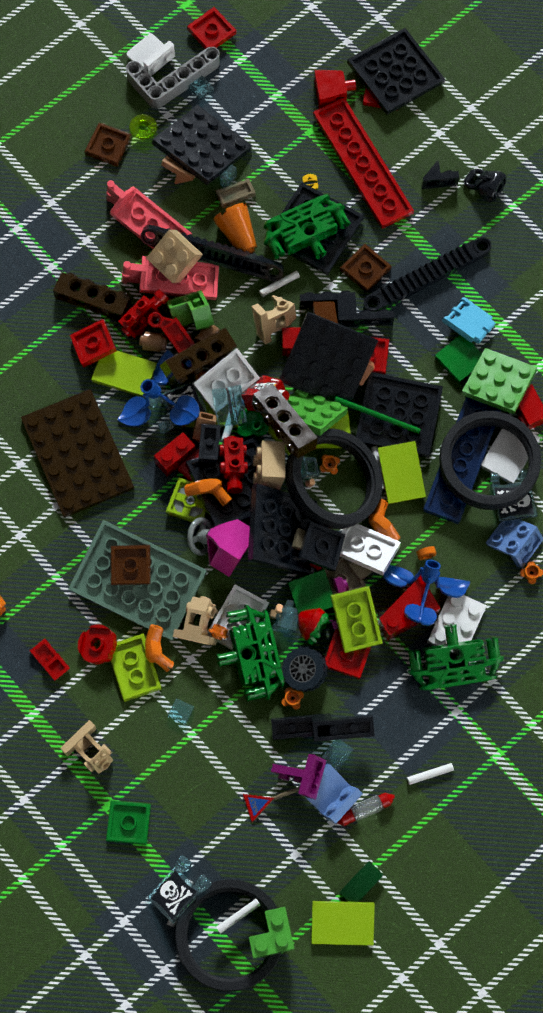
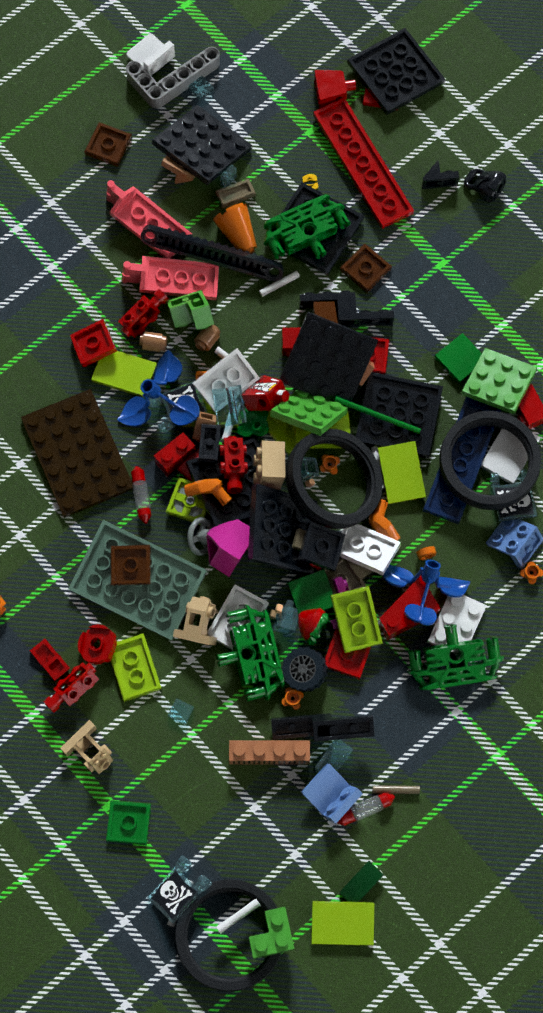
dark brown brick [53,272,131,321] -> none
clear neon green piece [129,114,157,140] -> none
orange arm [145,624,174,672] -> none
tan brick [146,230,203,283] -> none
red plate [148,312,195,370] -> none
dark brown brick [160,327,237,385] -> none
red plate [187,7,236,49] -> none
orange plate [208,624,228,640] -> none
piece [243,786,300,823] -> none
tan tile [251,295,297,344] -> none
dark brown brick [252,383,318,459] -> none
magenta bracket [271,754,327,800] -> none
black gear [363,237,492,312] -> none
white piece [407,763,454,785] -> none
medium azure plate [442,297,496,344] -> none
none -> red brick [43,662,99,713]
none -> piece [131,466,152,524]
none -> nougat brick [229,740,310,764]
none -> dark tan piece [372,785,420,794]

